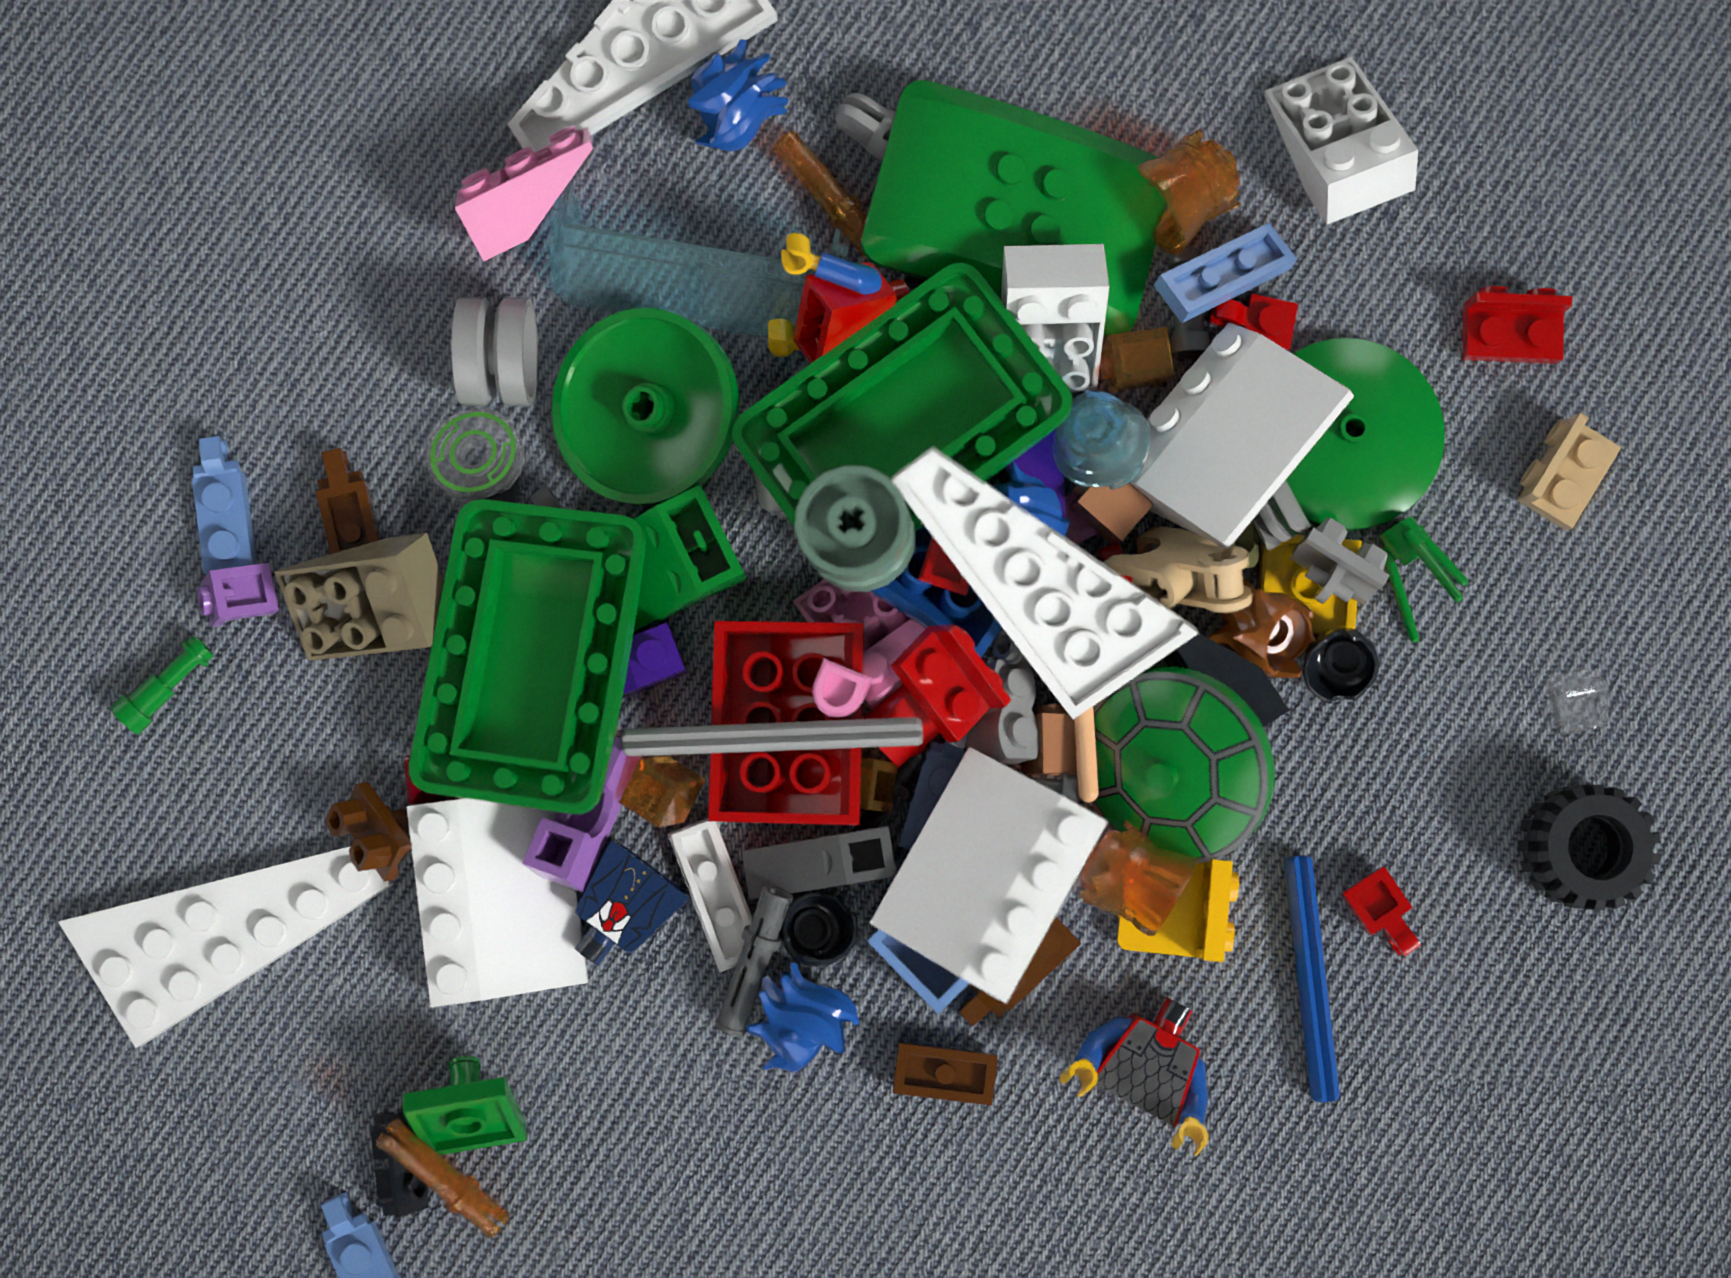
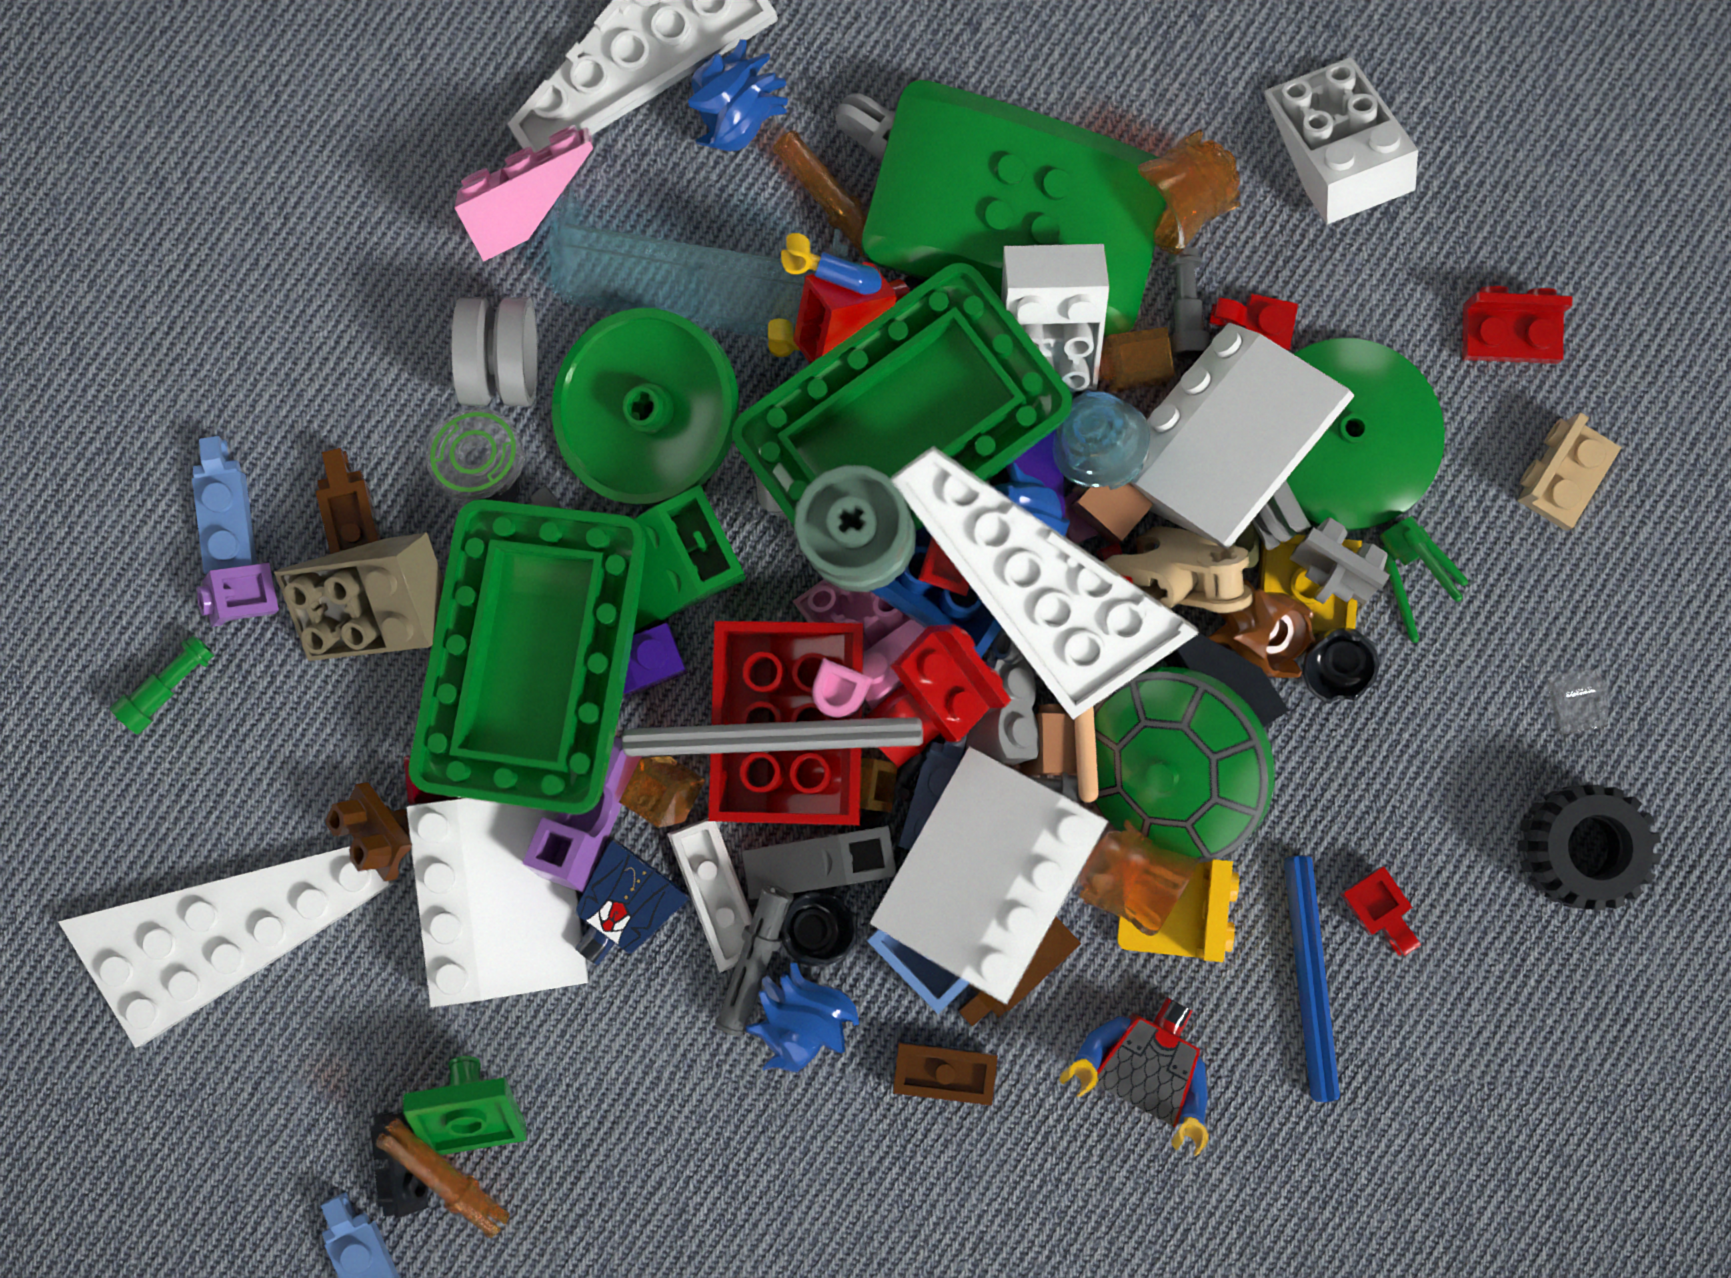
medium blue plate [1154,223,1297,323] -> none

